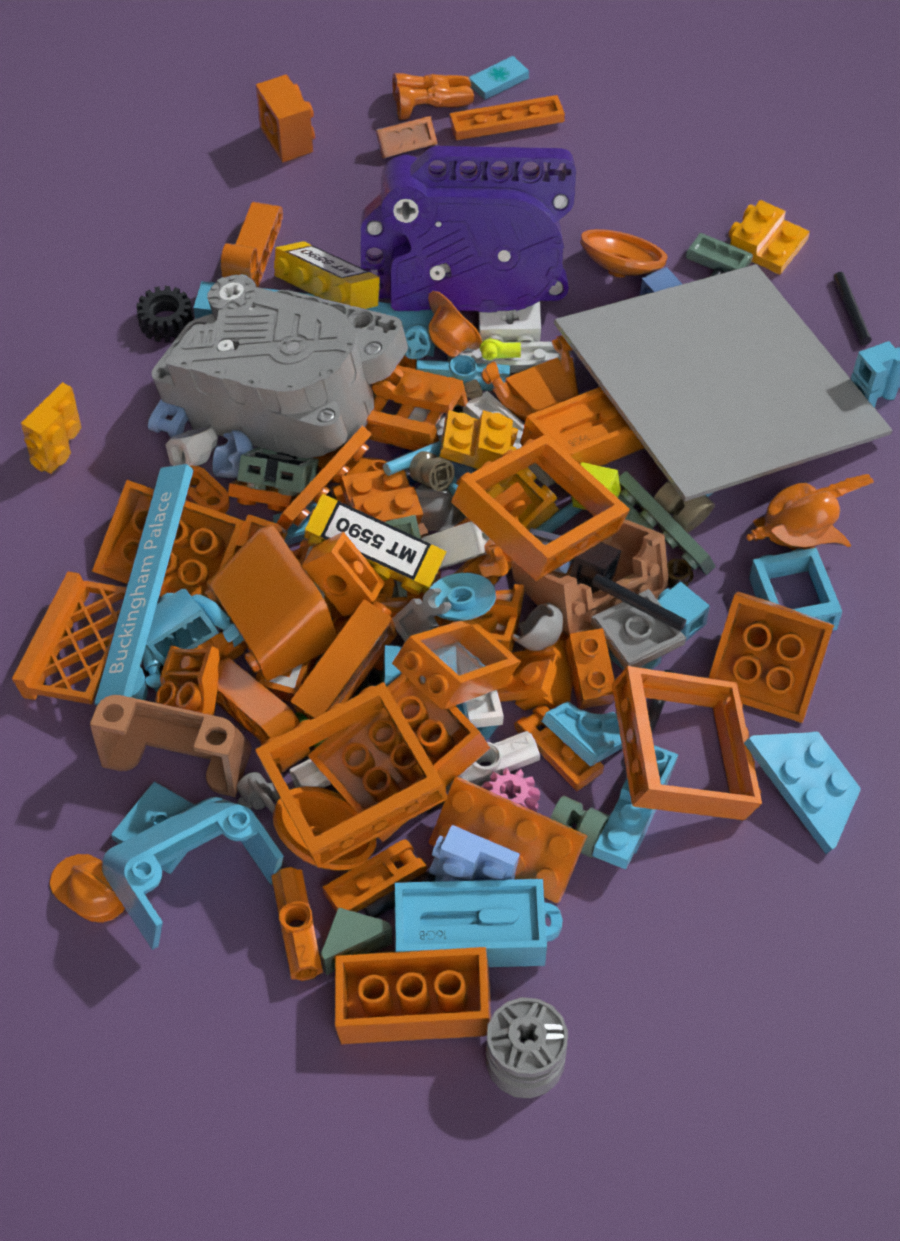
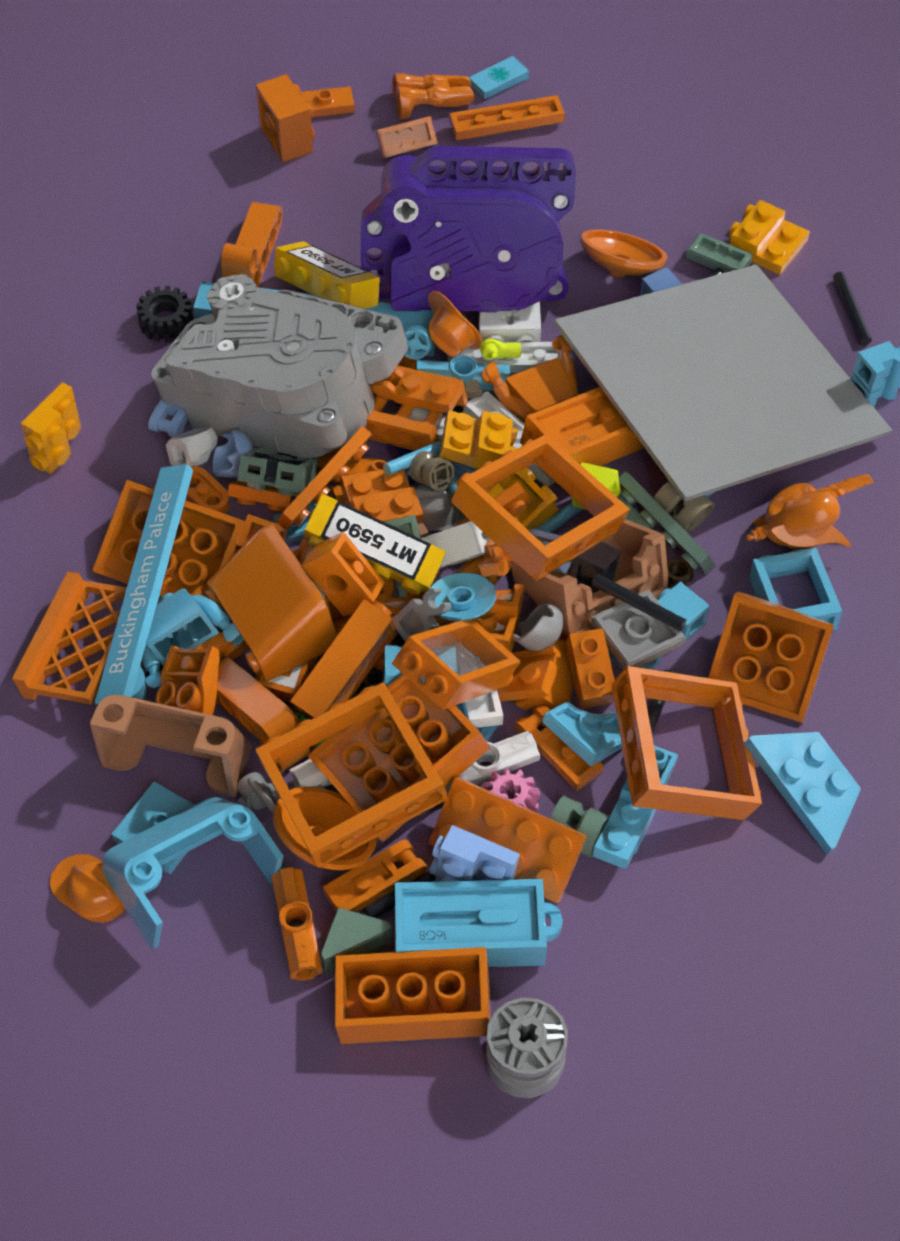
none -> orange plate [301,86,355,117]

